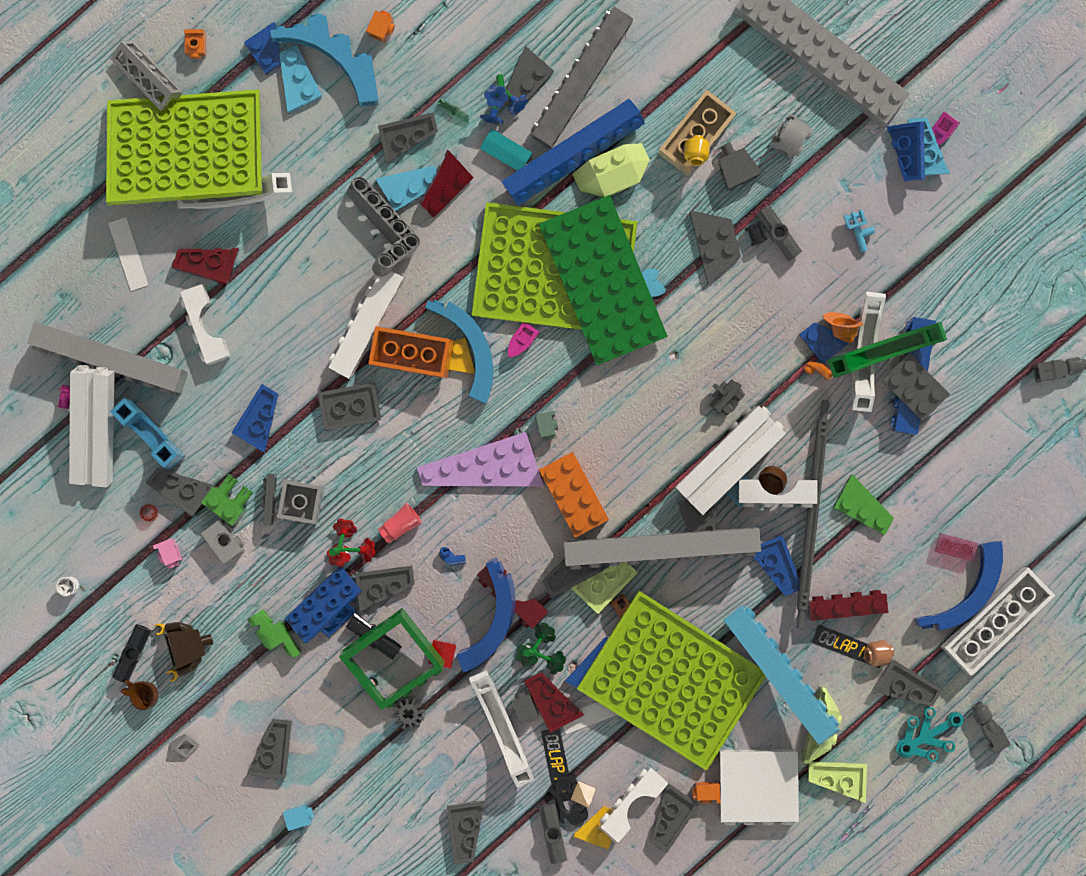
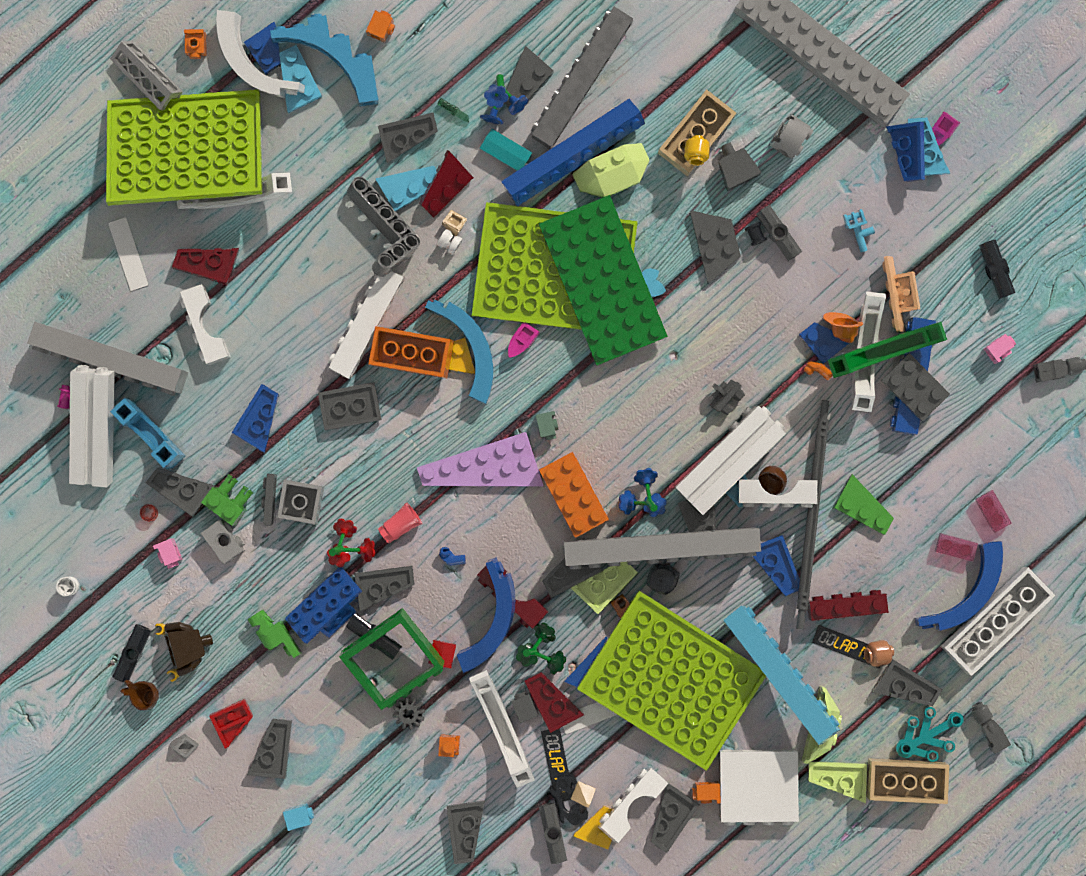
none -> red wing [209,699,253,749]
none -> white arch [216,10,305,98]
none -> white wheel [437,229,463,255]
none -> orange brick [438,734,460,757]
none -> tan slope [442,210,467,236]
none -> blue plant [619,468,667,517]
none -> black helmet [646,563,680,595]
none -> tan brick [866,758,949,804]
none -> light nougat bracket [882,256,920,332]
none -> clear pink plate [975,490,1012,533]
none -> black piece [979,239,1015,299]
none -> bright pink brick [983,334,1016,364]

